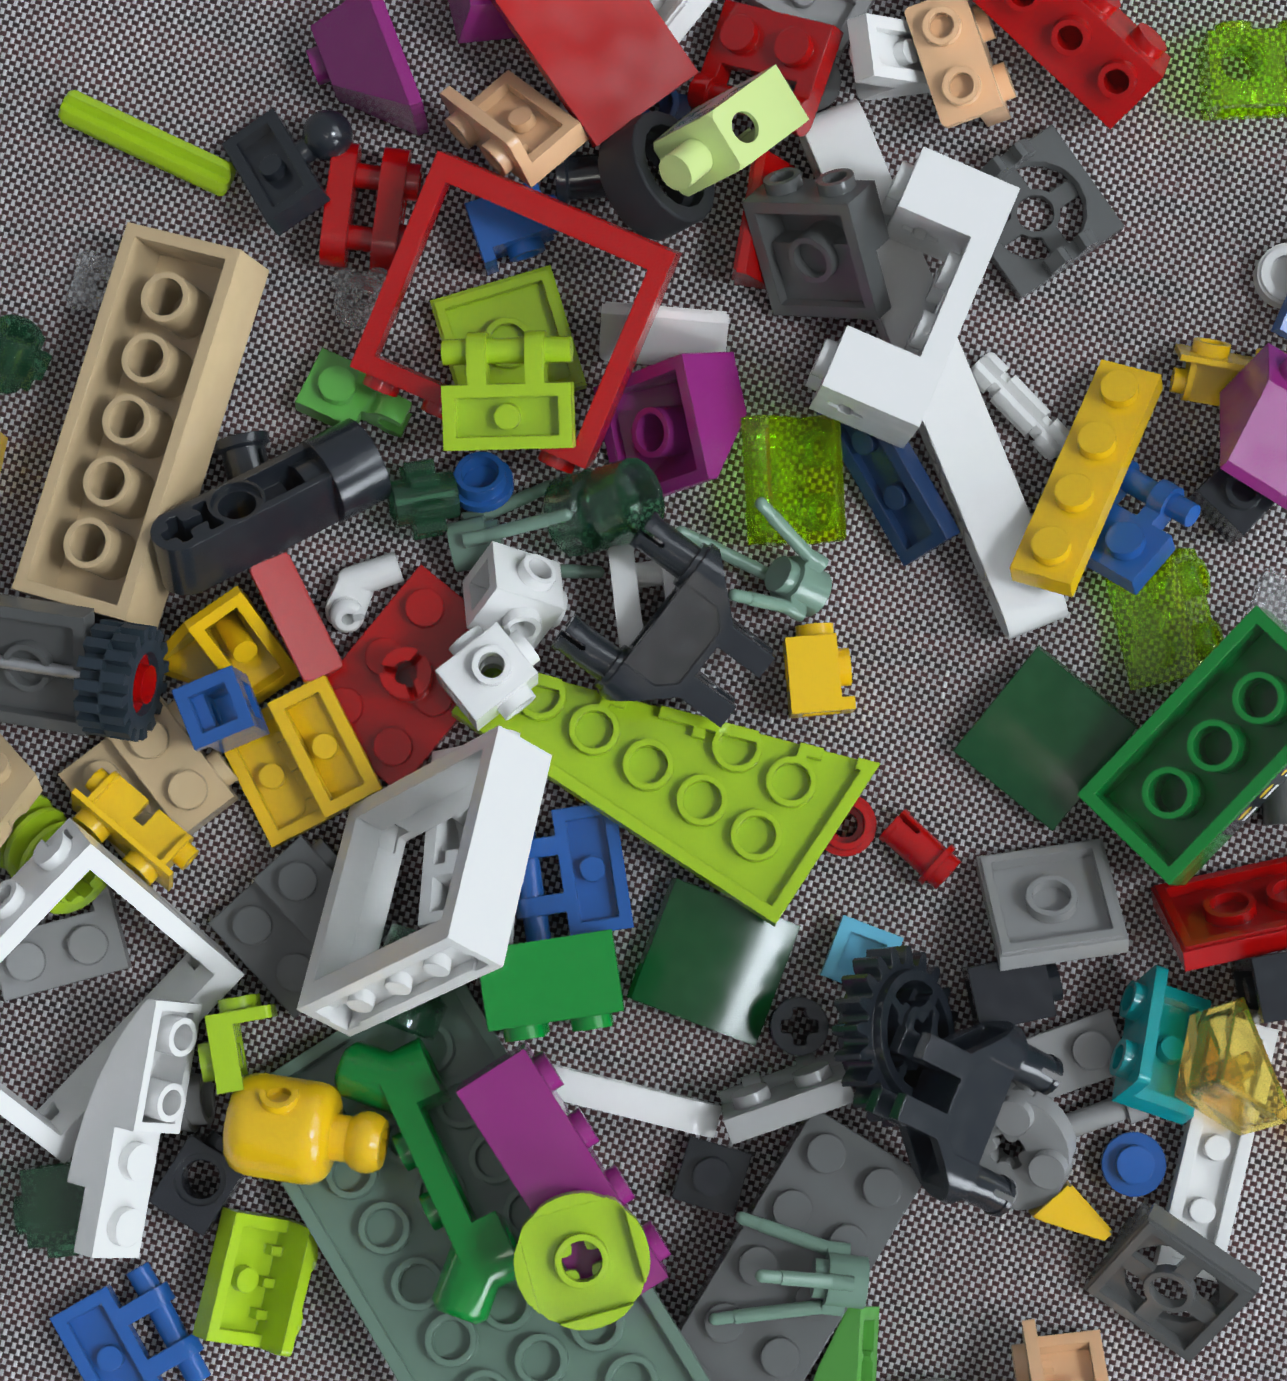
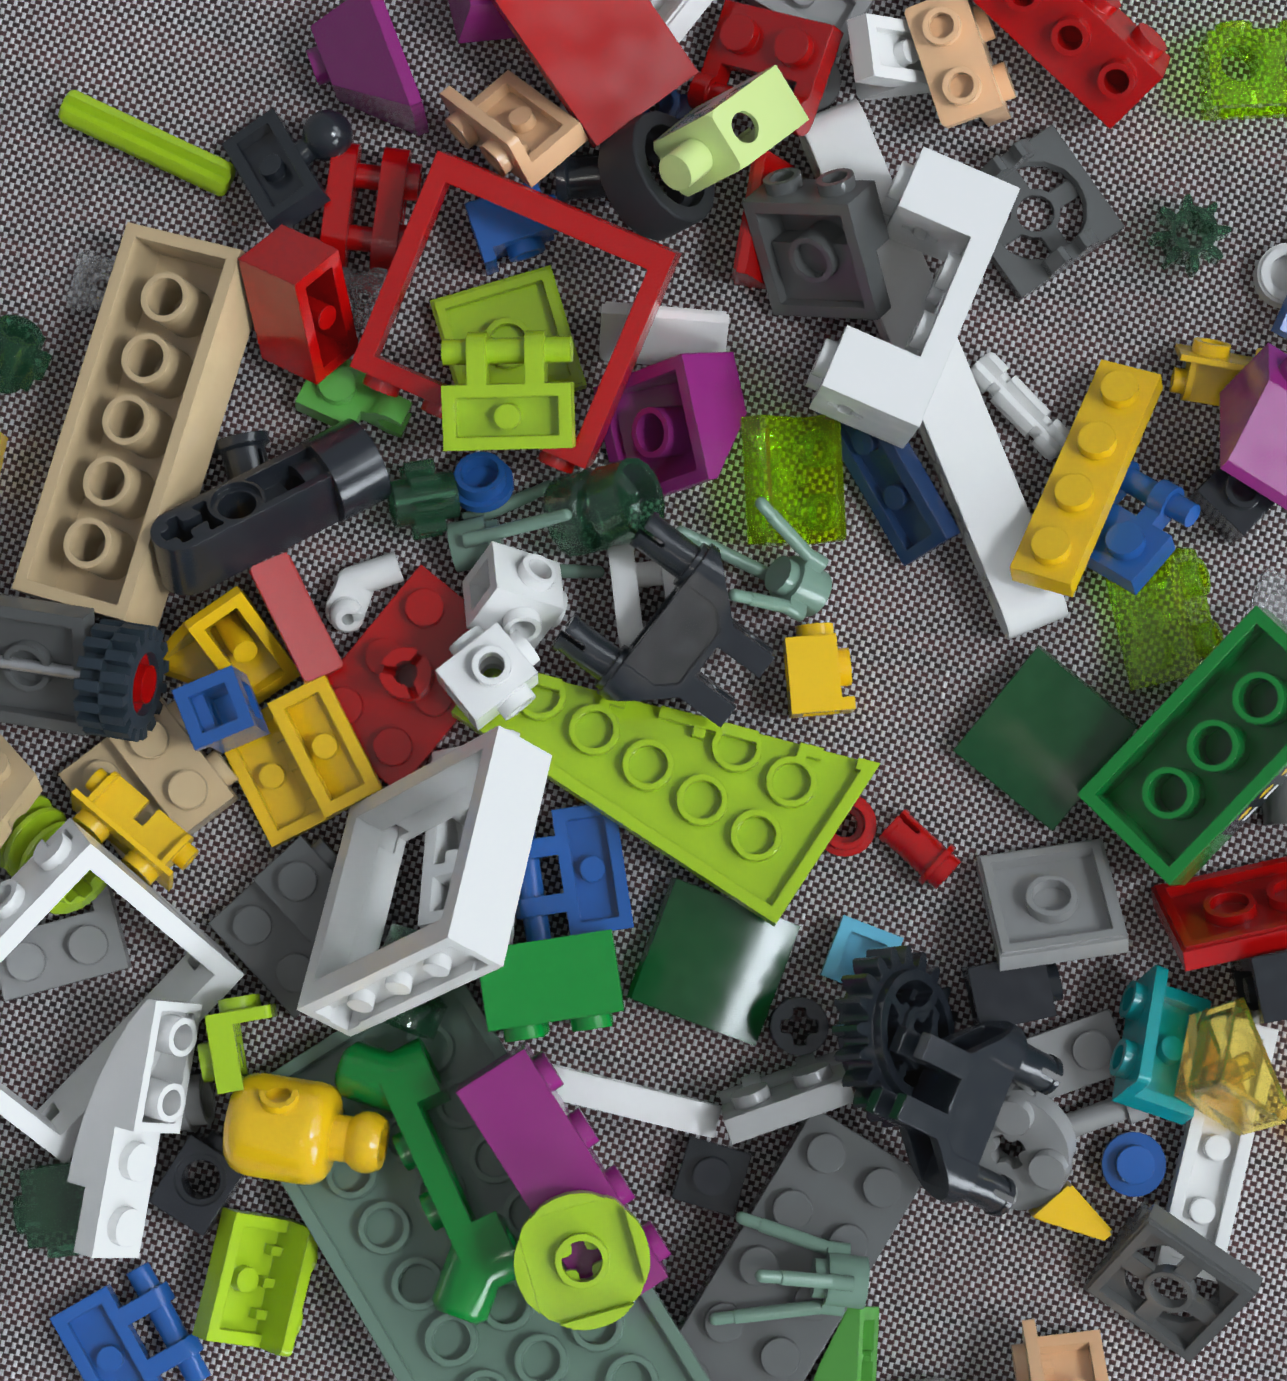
none -> red brick [238,224,358,384]
none -> clear green gear [1148,194,1231,278]

